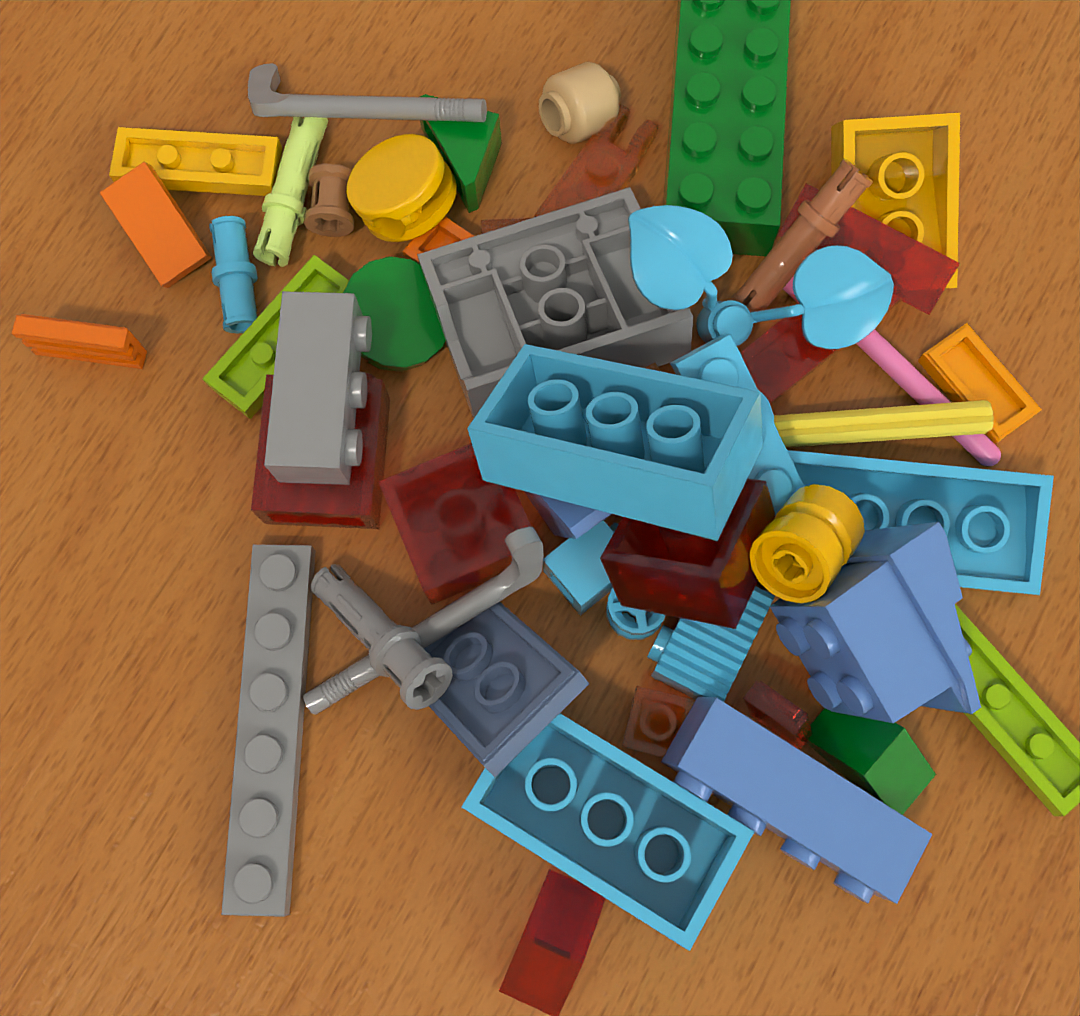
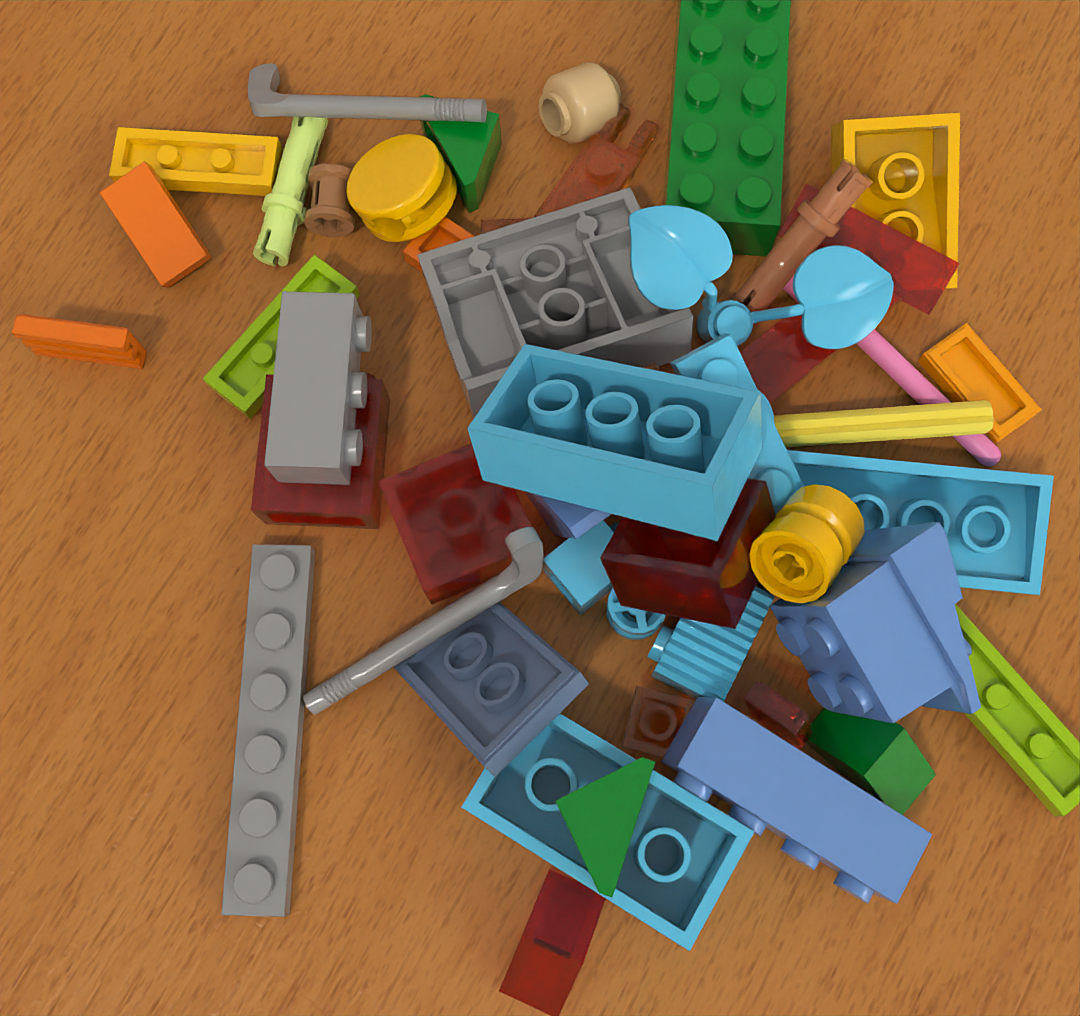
medium azure pin [209,216,258,334] -> none
light grey pin [311,564,453,710] -> none
green tile [343,256,446,372] -> none
none -> green slope [556,757,655,897]

